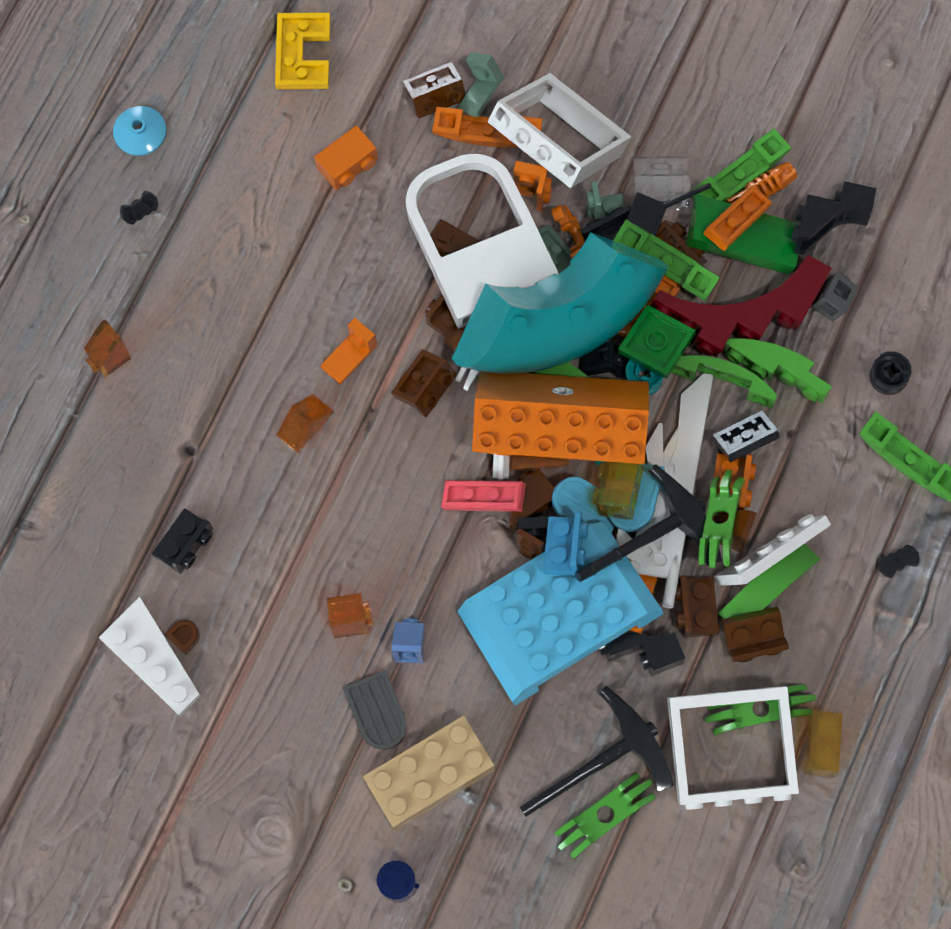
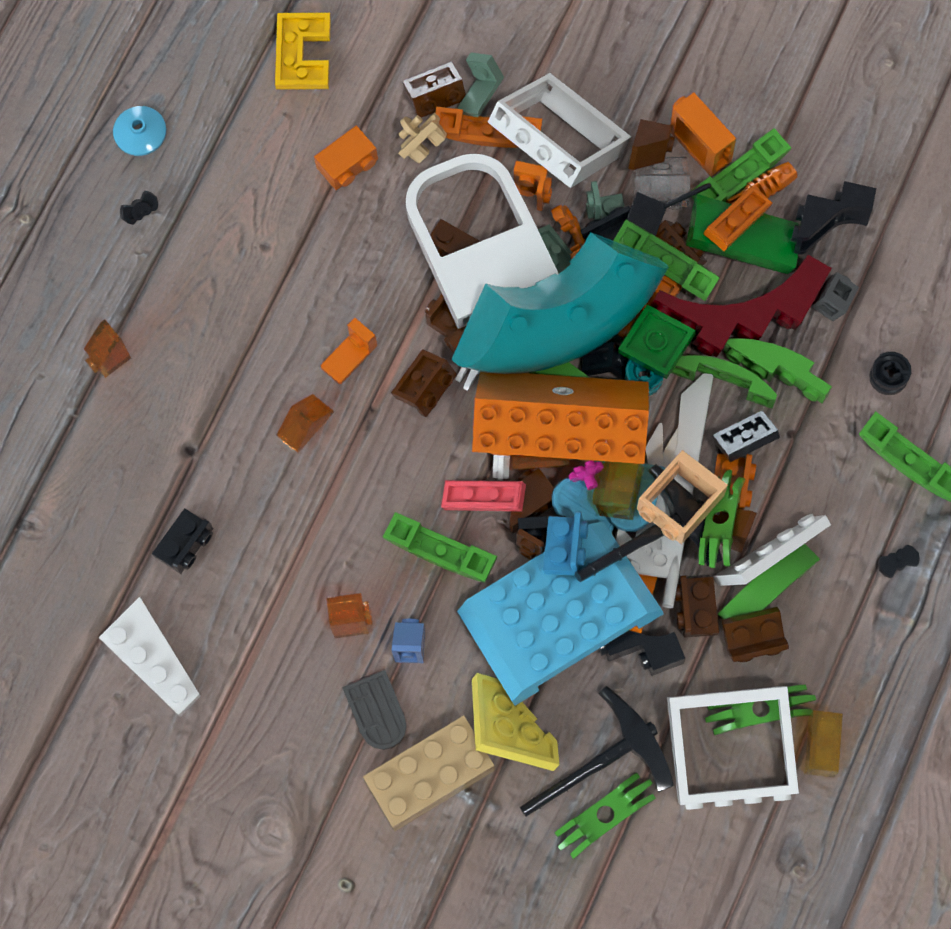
reddish brown tile [164,620,200,656] -> none
clear blue piece [376,860,419,903] -> none
none -> bright green slope [383,512,497,583]
none -> tan hips [398,112,447,163]
none -> light yellow plate [472,673,559,771]
none -> dark pink plant [568,460,604,490]
none -> reddish brown slope [628,119,675,170]
none -> light nougat window [637,450,728,545]
none -> orange window [670,92,736,177]

